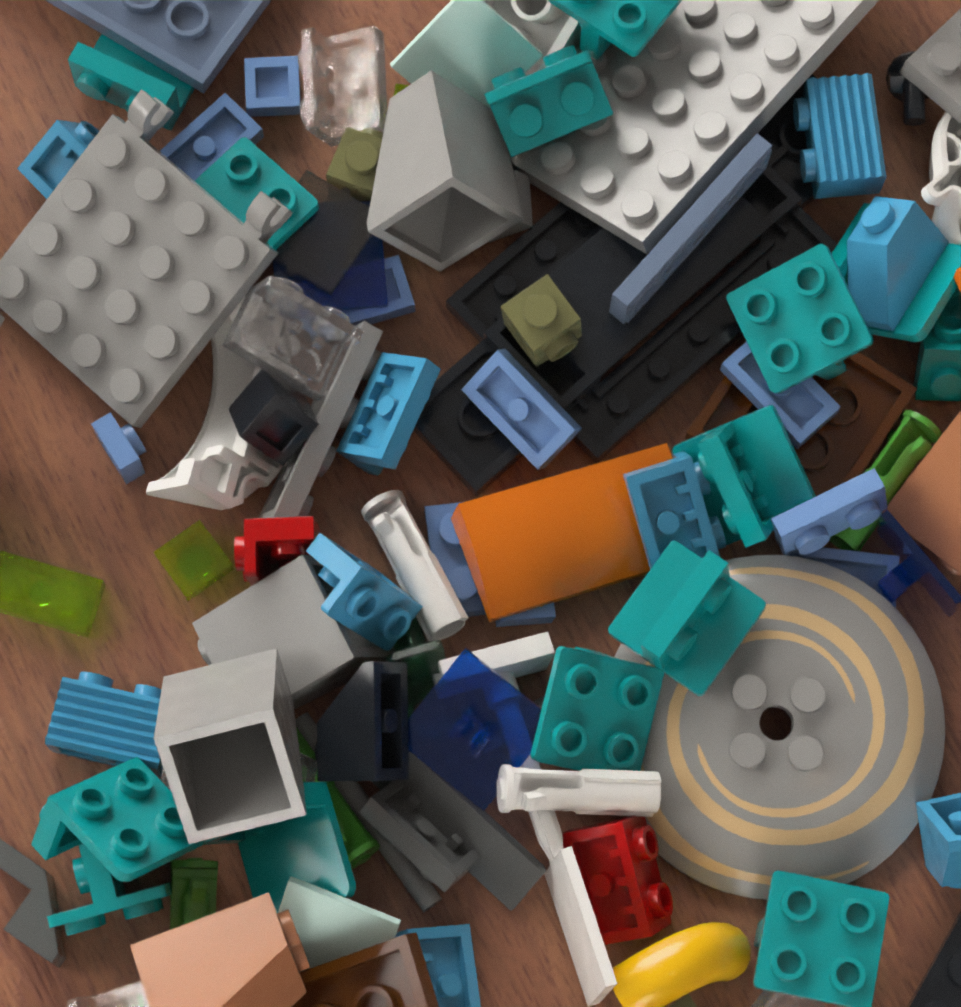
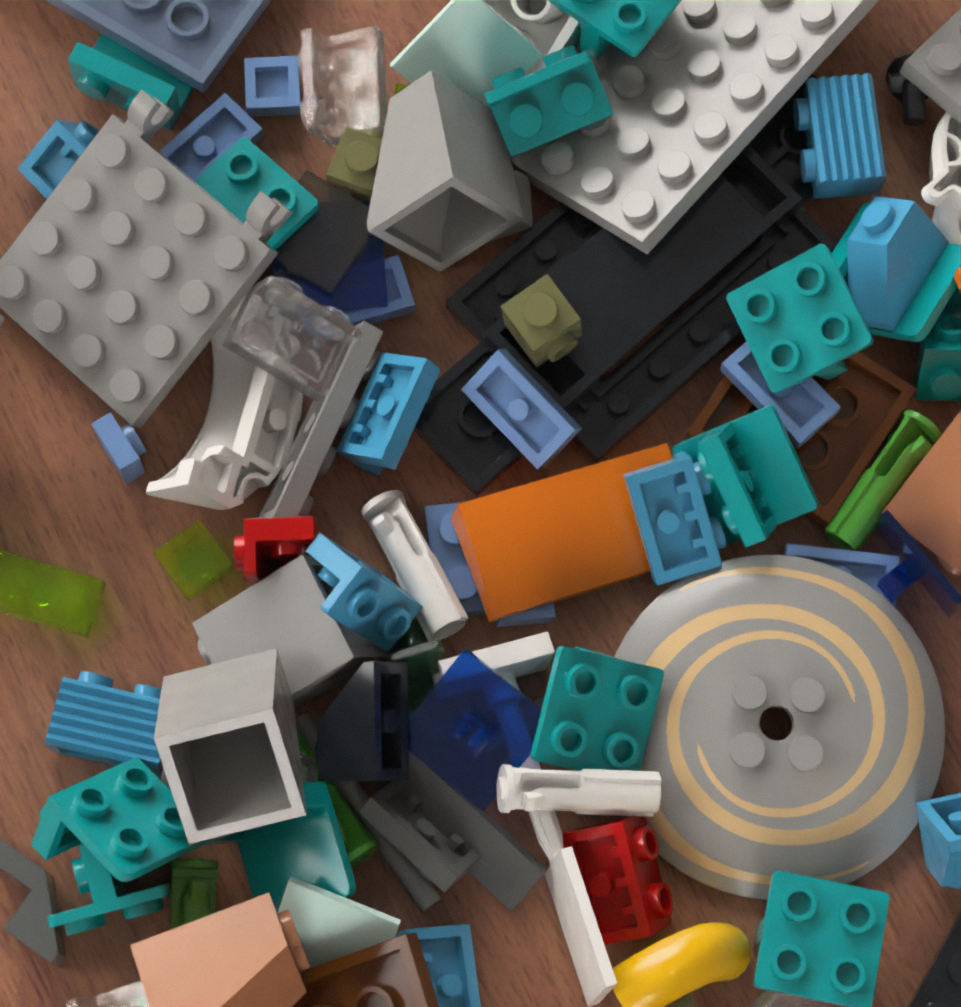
black panel [229,367,319,466] -> none
teal bracket [608,541,766,696] -> none
sand blue tile [609,133,772,324] -> none
medium blue plate [771,468,887,556] -> none

